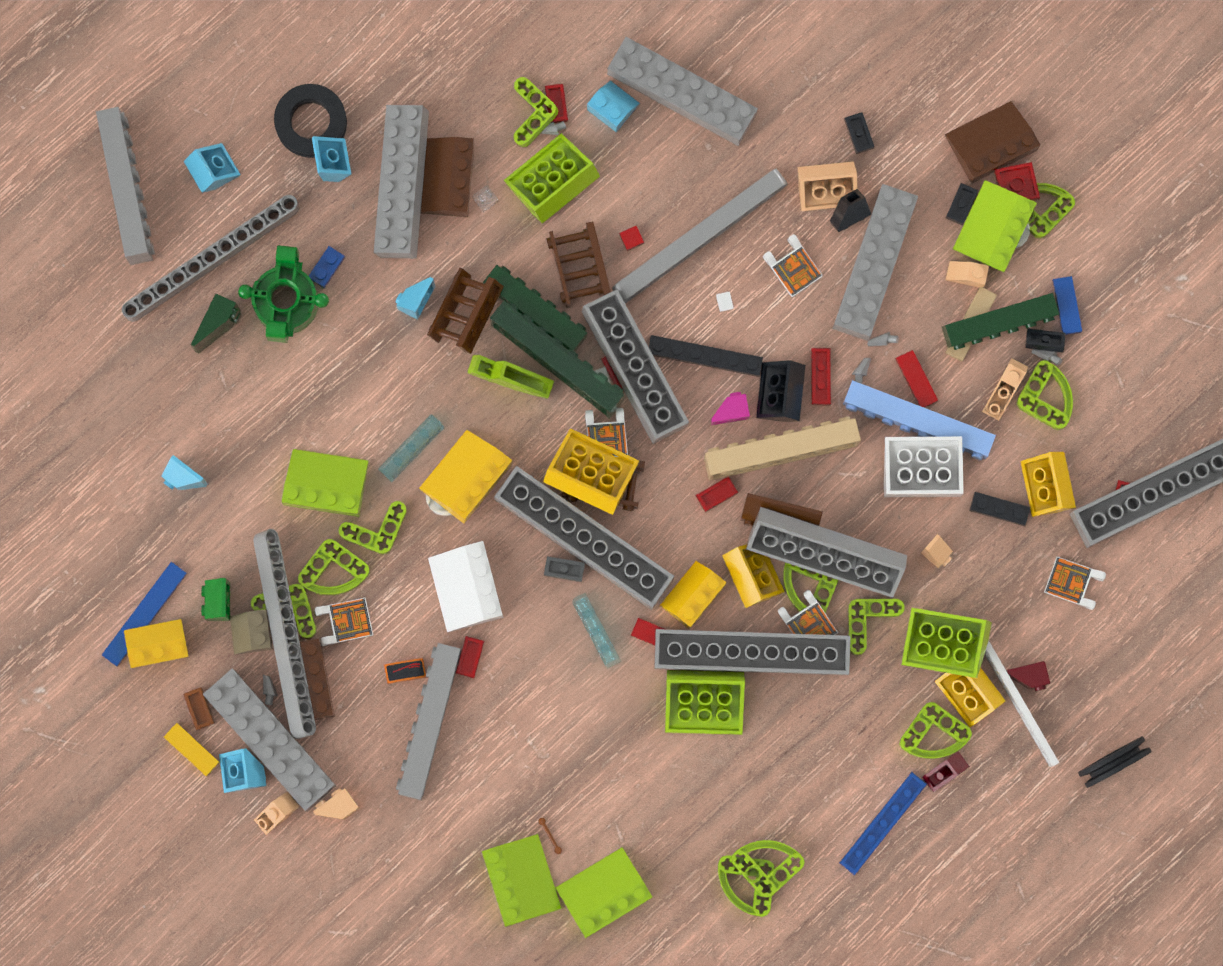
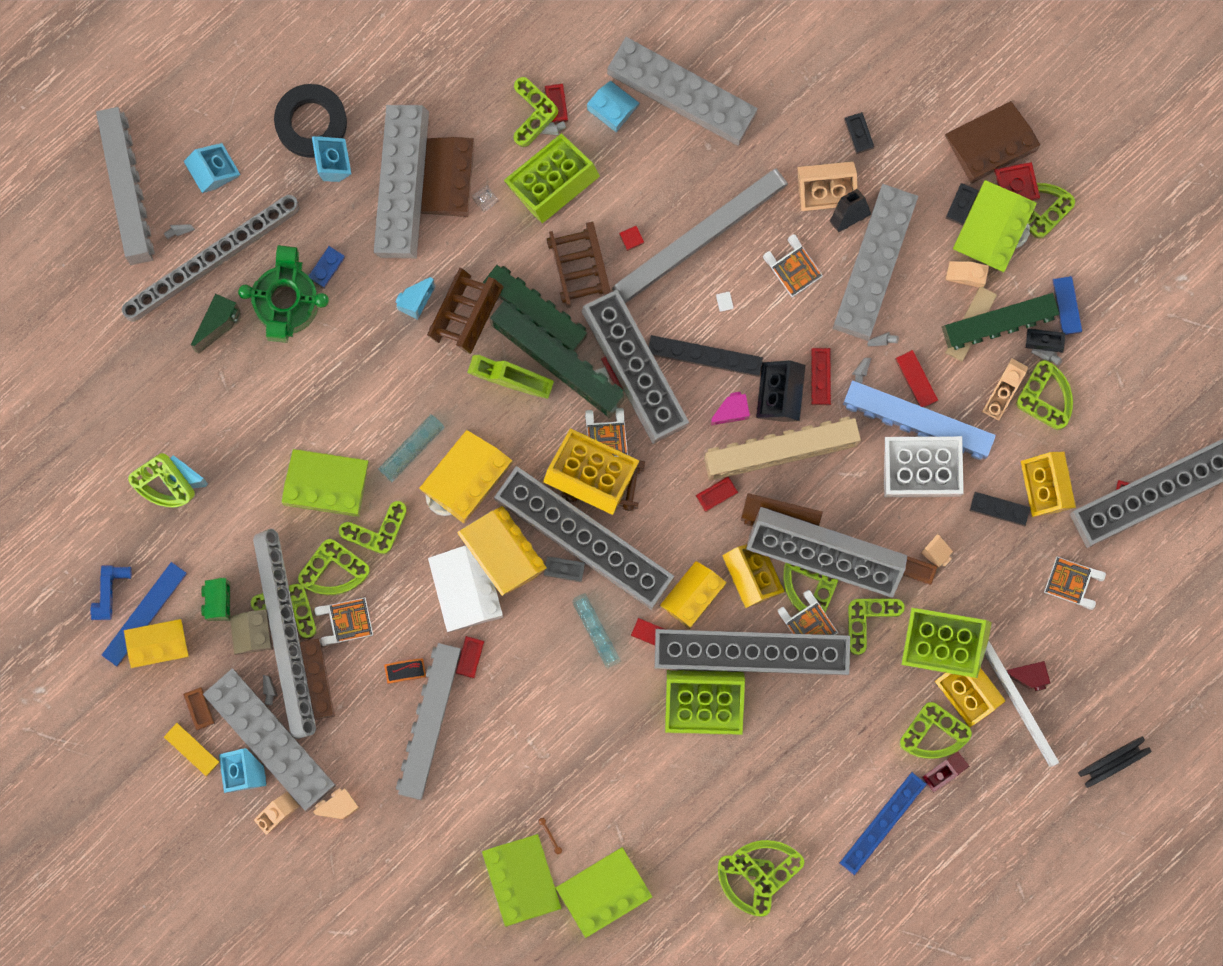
none -> blue beam [90,565,132,620]
none -> lime beam [128,453,195,507]
none -> light grey bar [164,224,195,239]
none -> yellow slope [457,506,547,596]
none -> dark orange tile [903,556,938,585]

